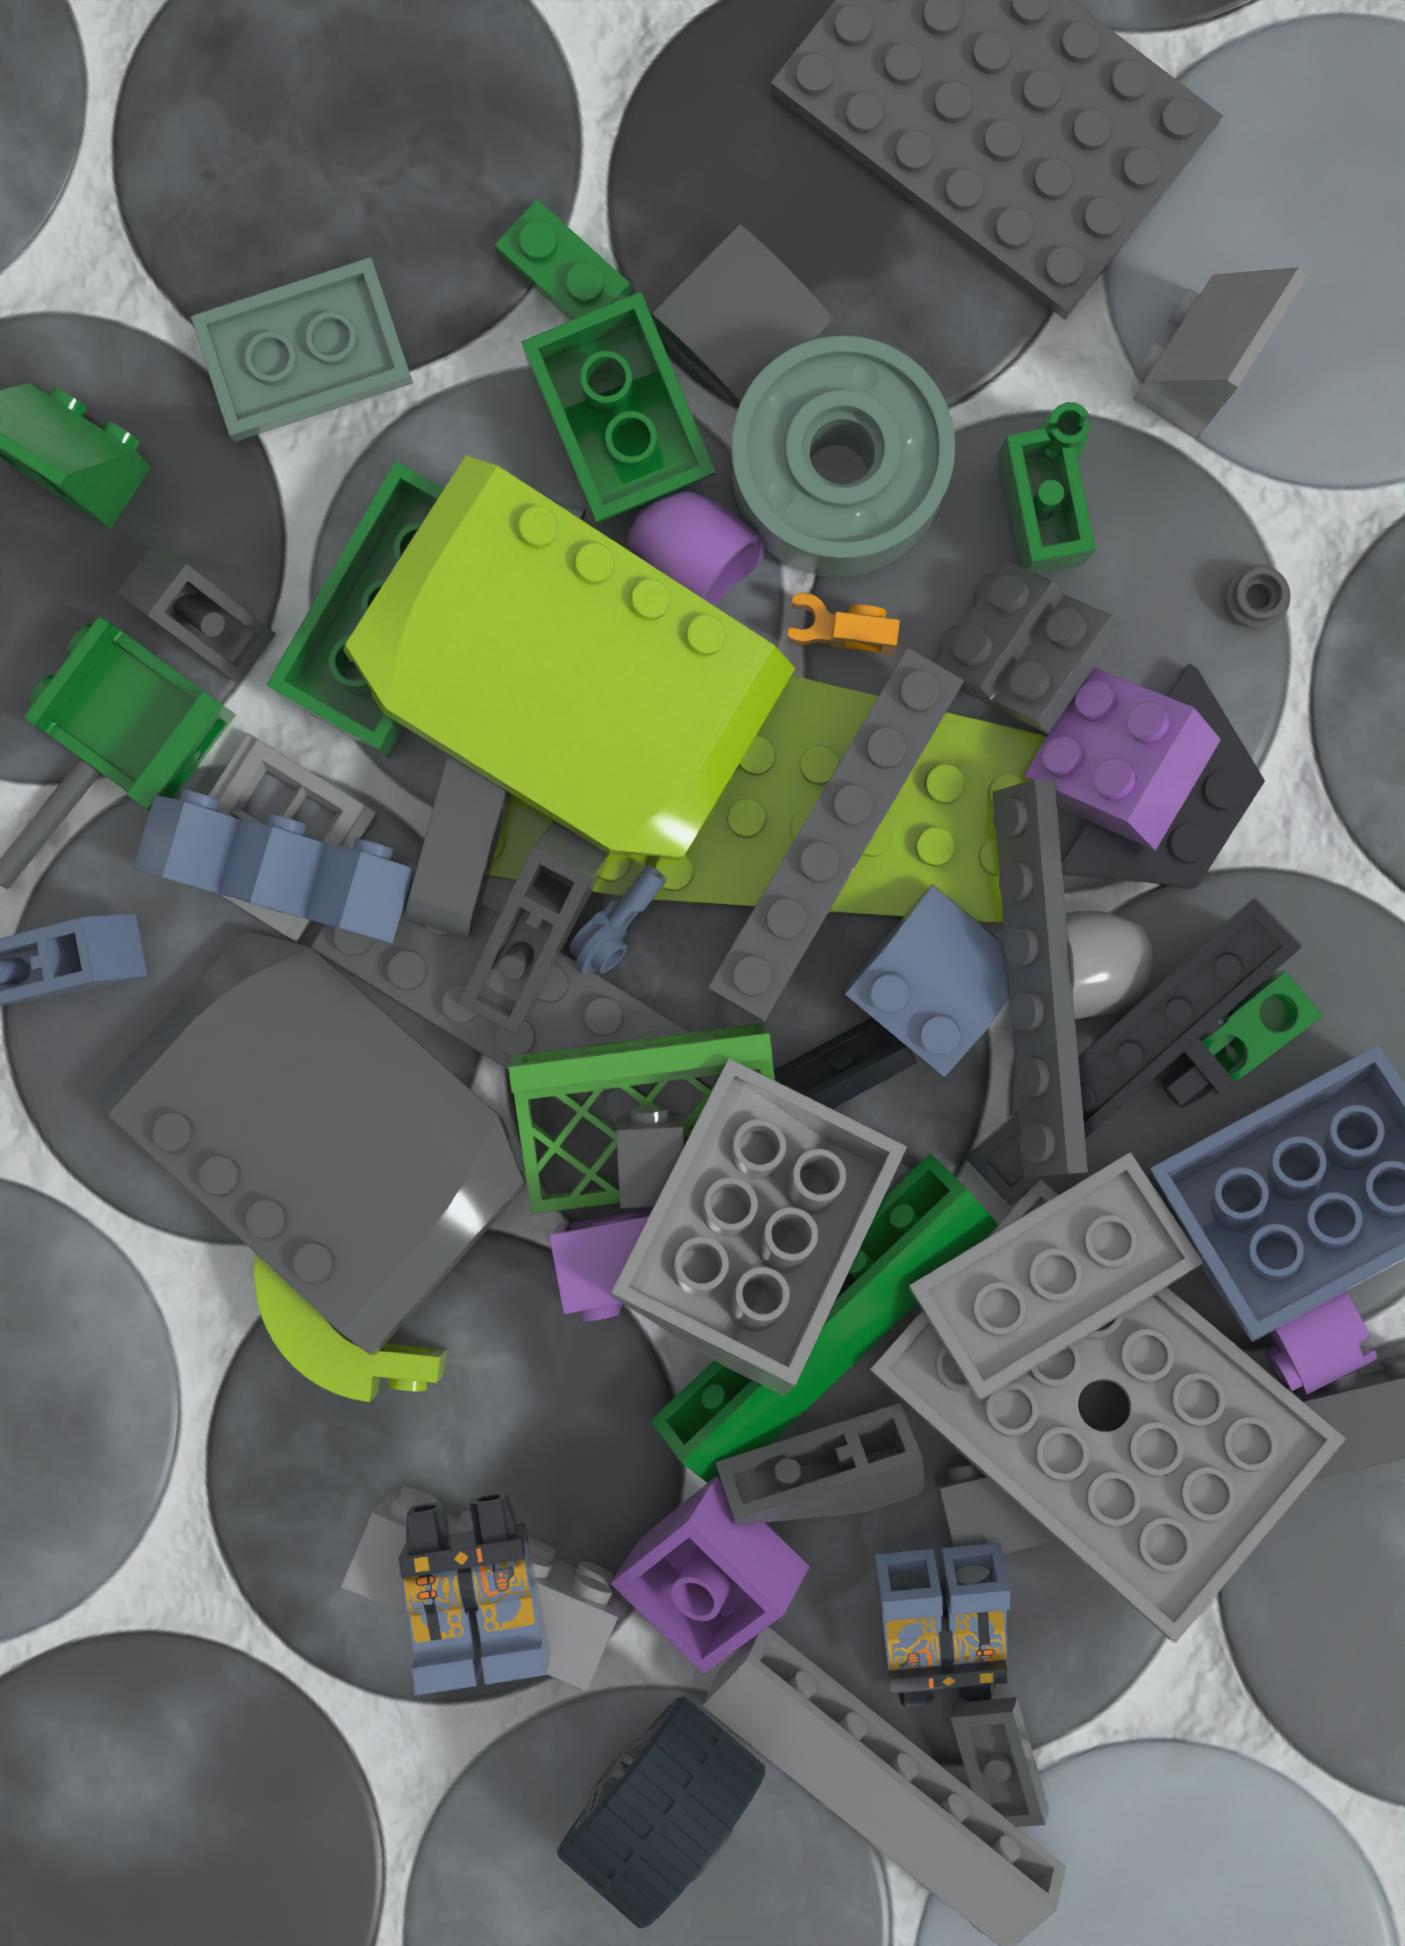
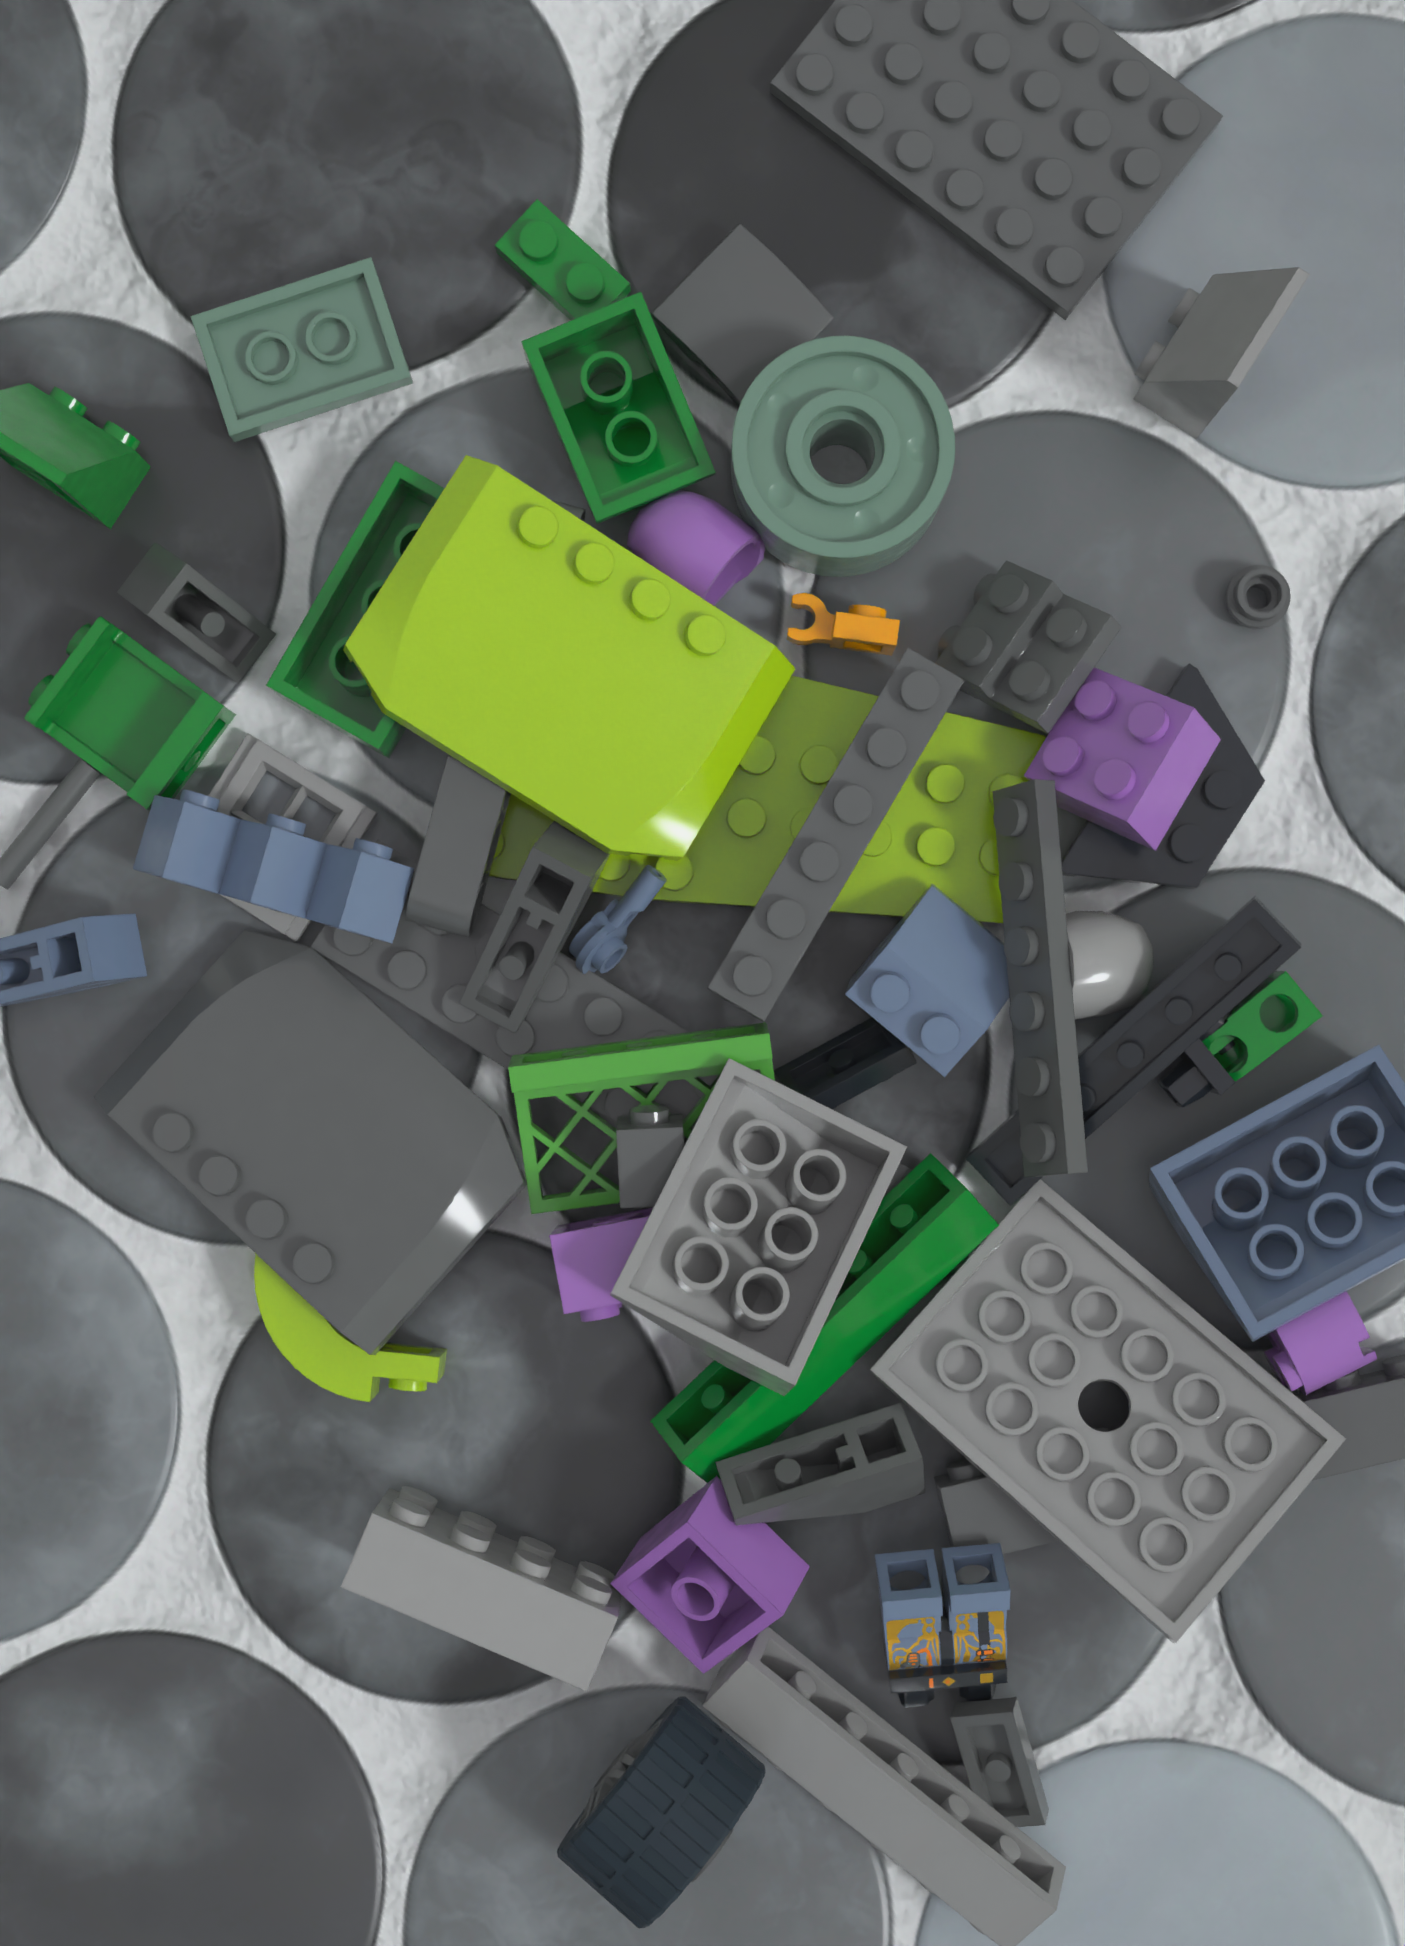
hips [398,1492,550,1696] -> none
light grey plate [909,1152,1204,1402] -> none
green hinge [997,402,1096,574] -> none

